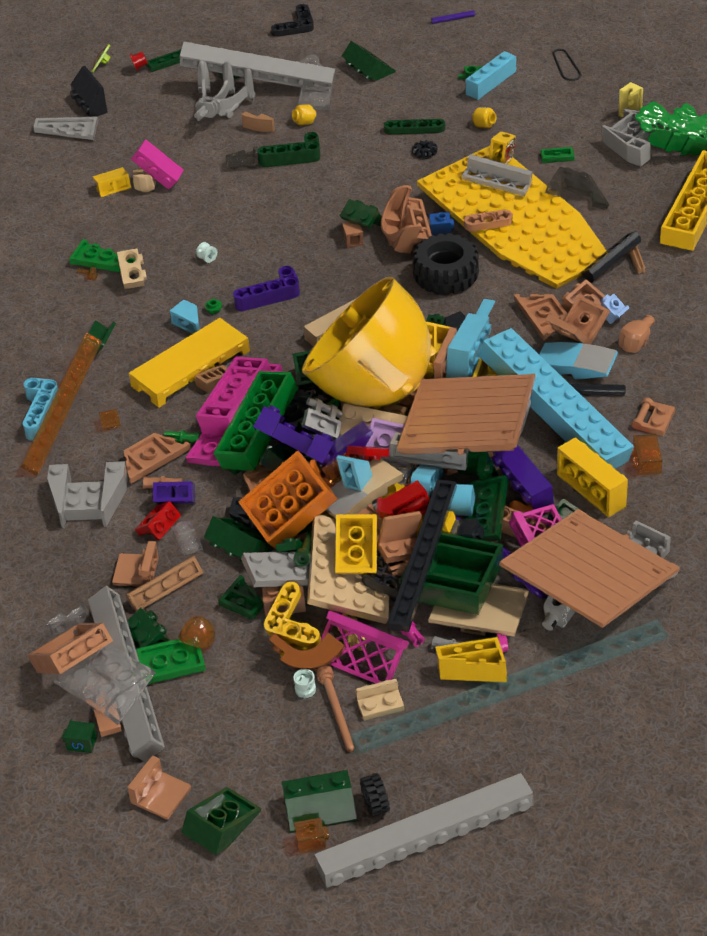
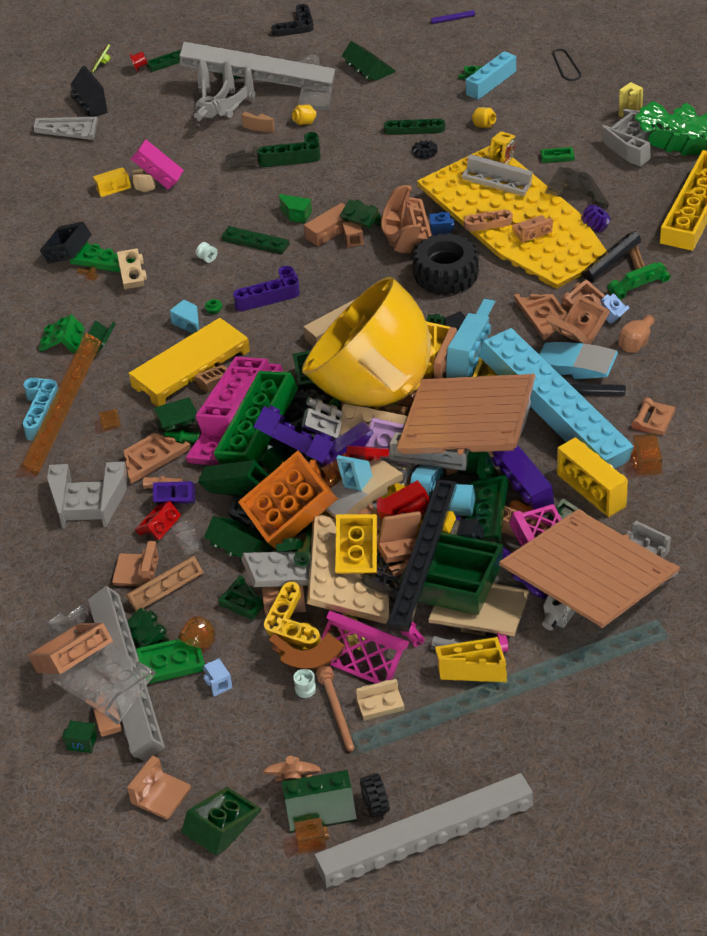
none -> green bracket [38,314,85,353]
none -> black window [40,221,92,264]
none -> dark green slope [152,397,197,432]
none -> dark green slope [198,460,269,497]
none -> light blue brick [203,659,233,696]
none -> dark green plate [222,226,290,255]
none -> nougat animal [263,756,321,782]
none -> green slope [279,194,312,224]
none -> nougat brick [304,203,349,246]
none -> nougat bracket [512,215,553,242]
none -> dark purple gear [581,205,611,232]
none -> green plate [607,262,671,300]

